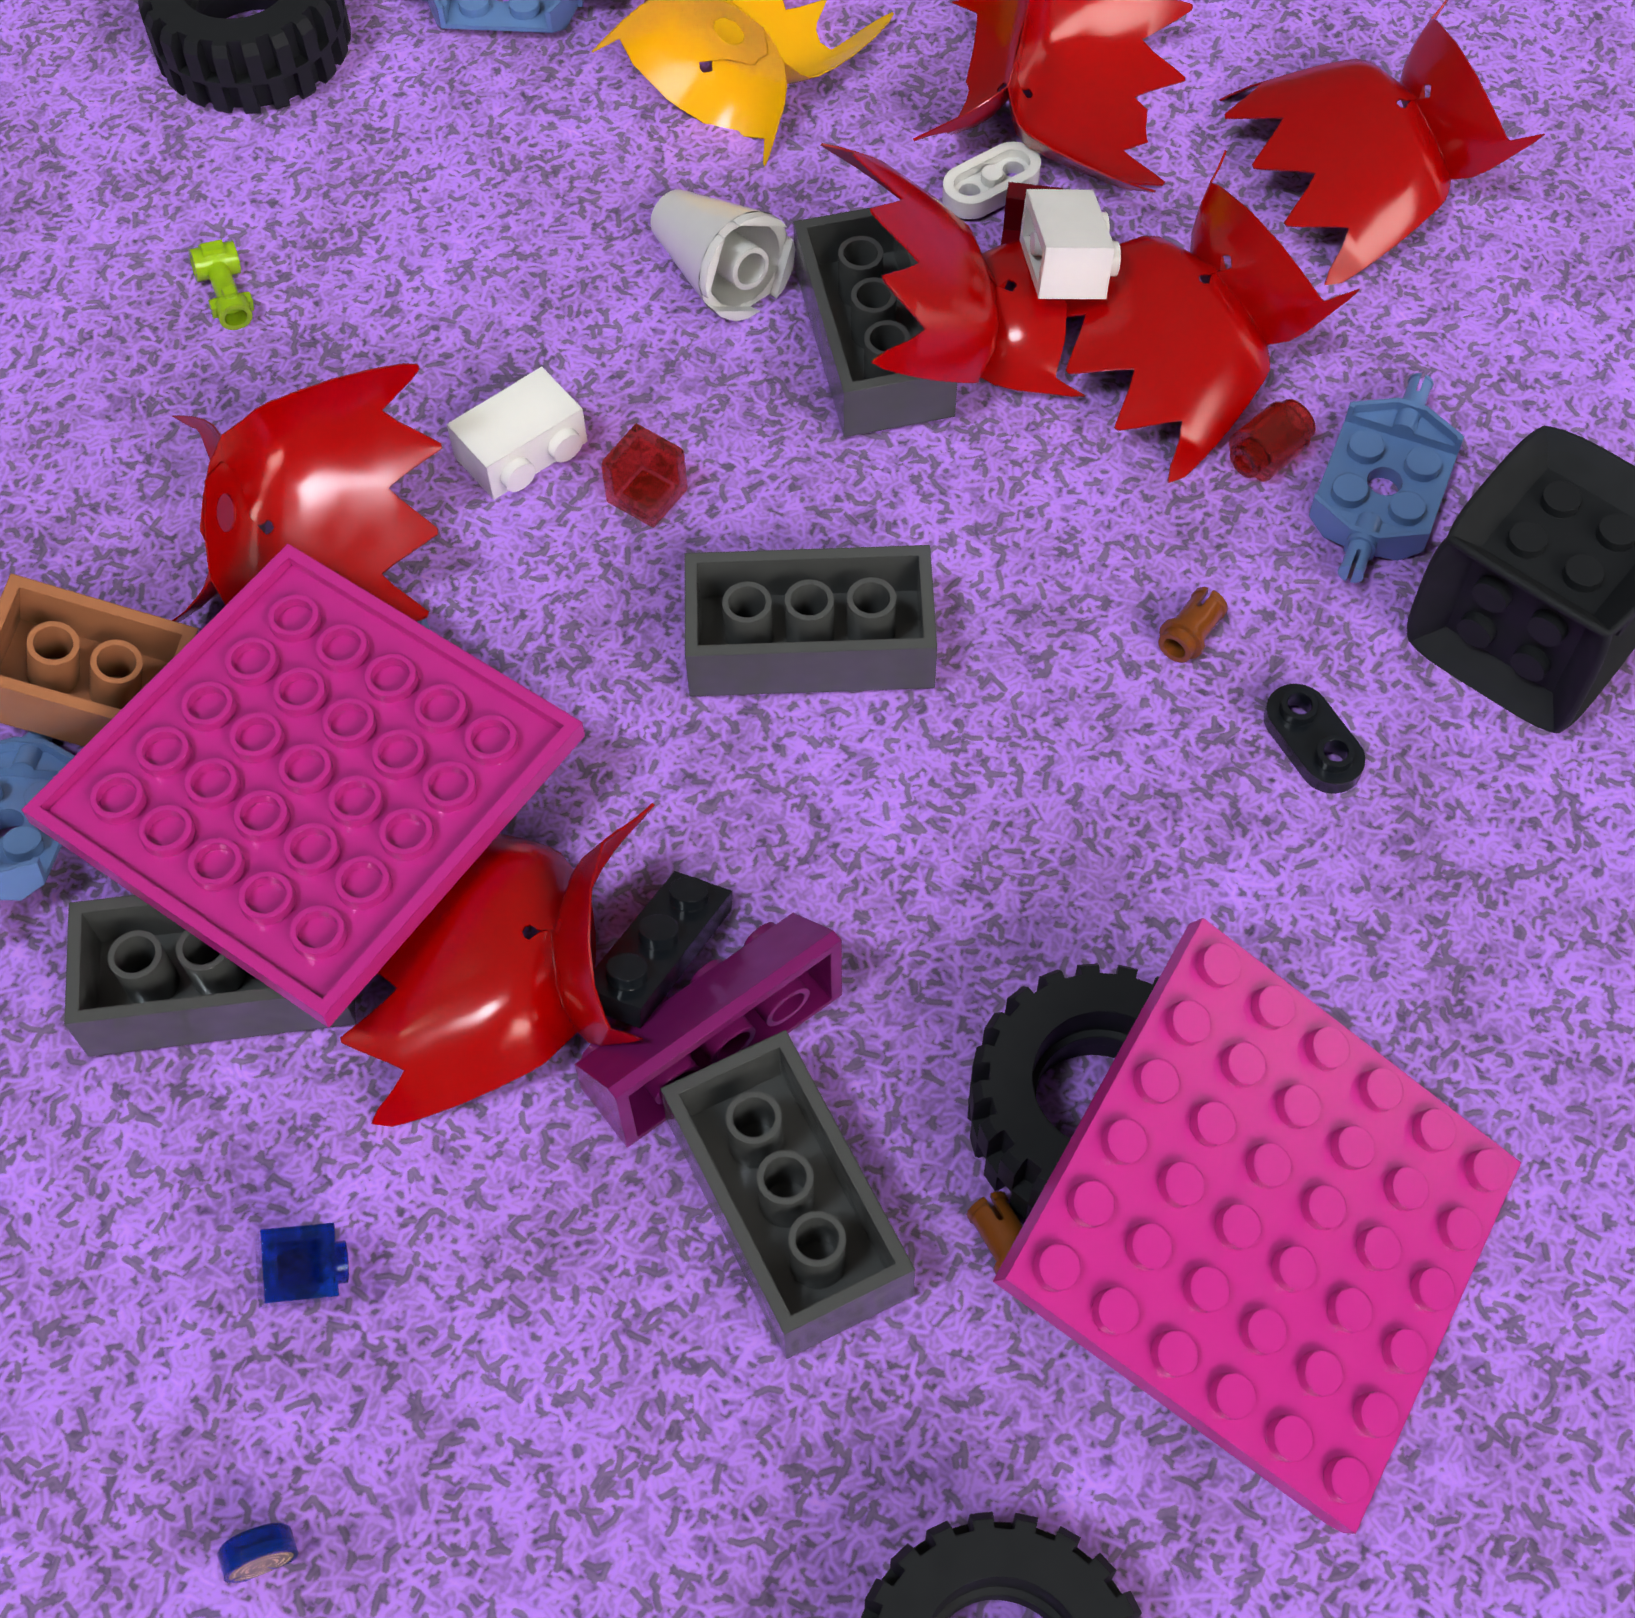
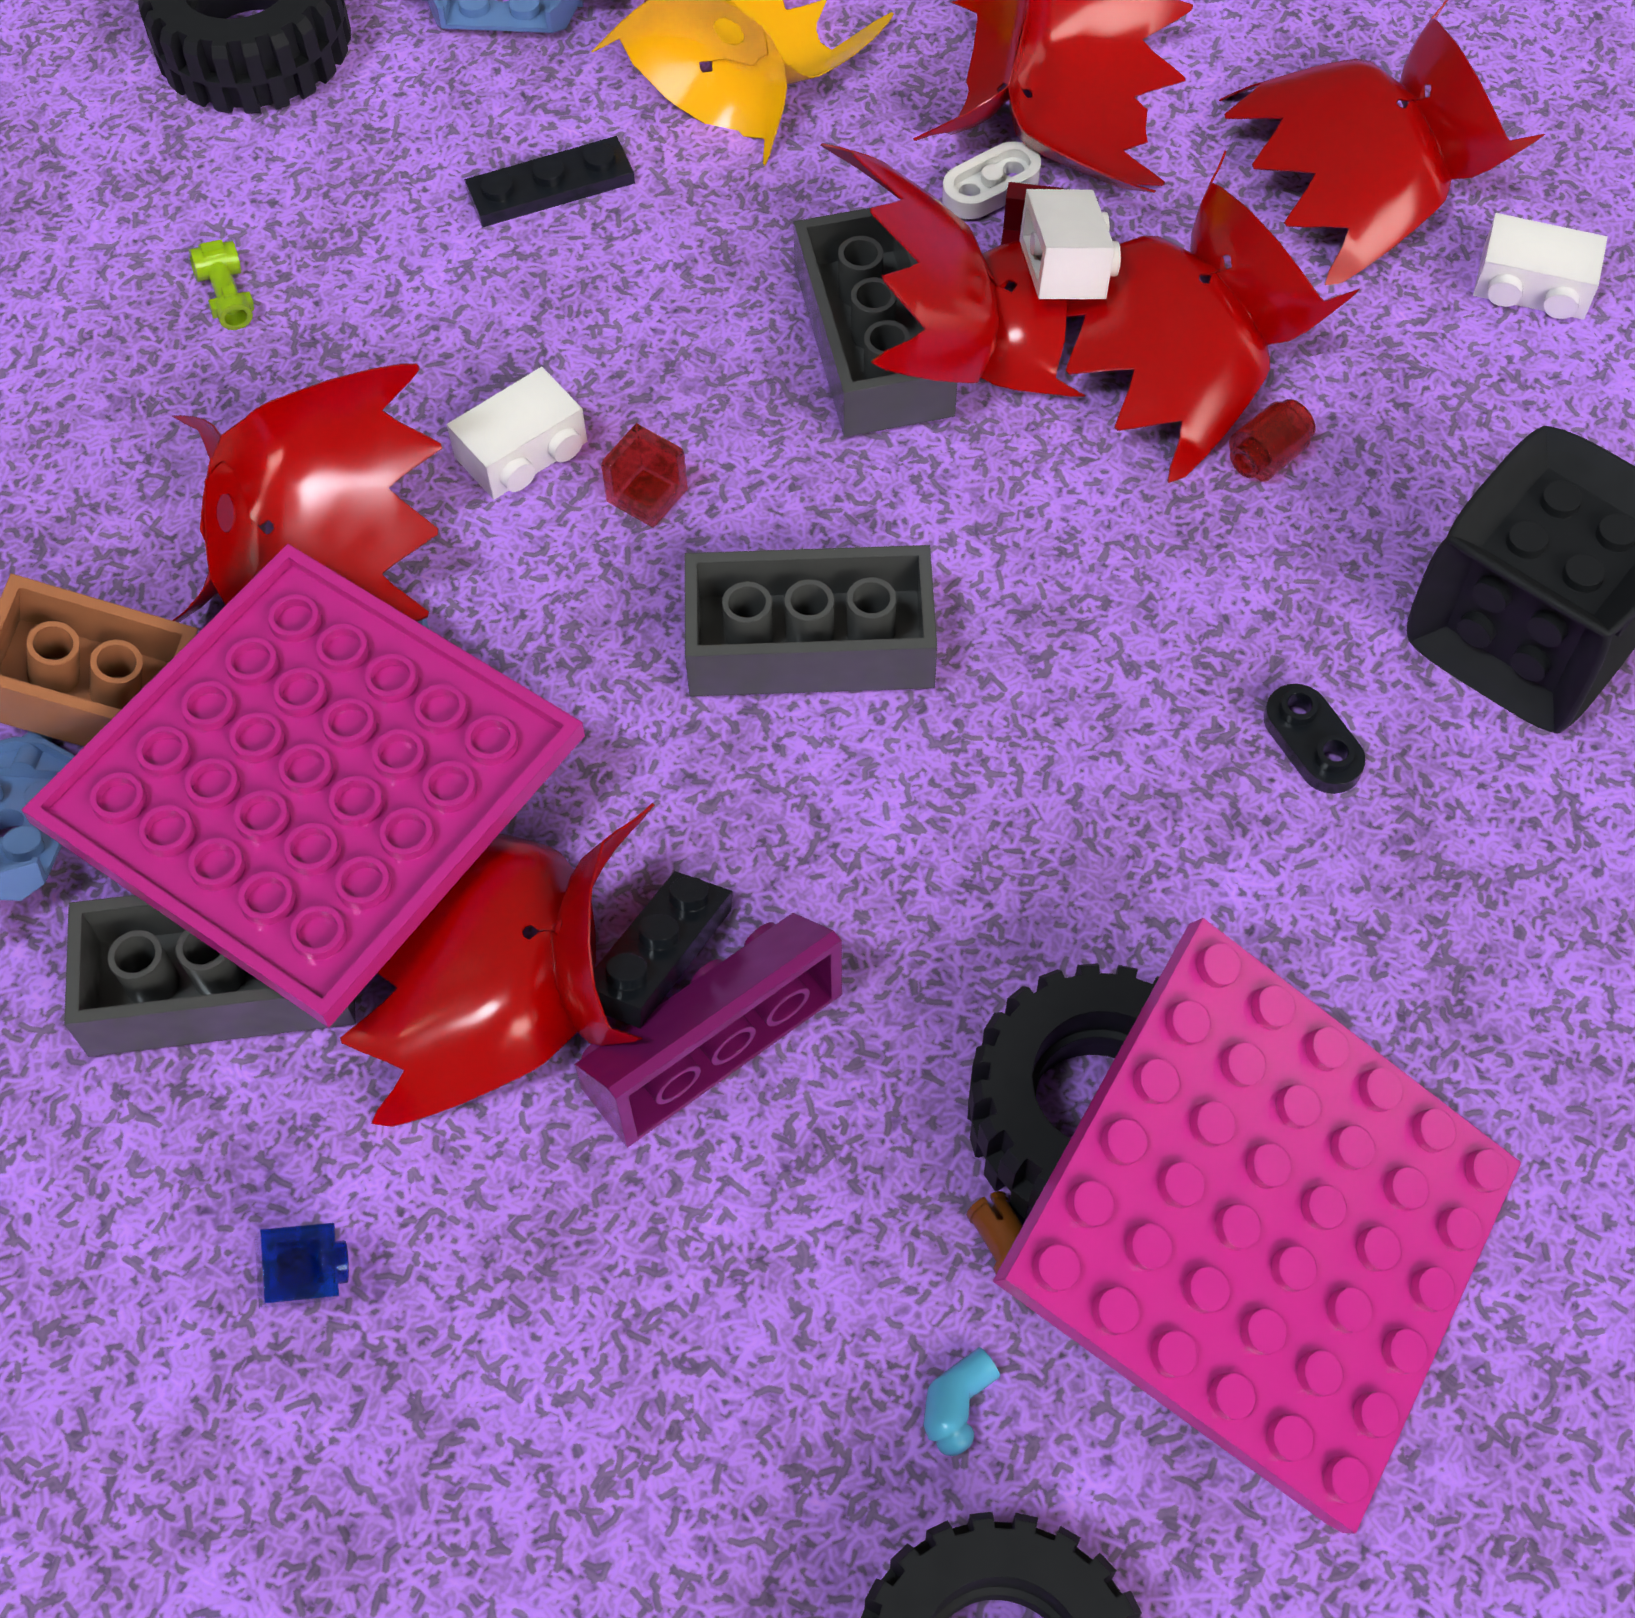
clear blue tile [217,1523,299,1583] -> none
white cone [650,189,796,321] -> none
dark grey brick [660,1030,915,1359] -> none
dark orange pin [1158,587,1228,663] -> none
medium blue plate [1309,373,1464,583] -> none
none -> black plate [464,136,635,228]
none -> medium azure arm [923,1347,1000,1456]
none -> white brick [1473,213,1608,320]

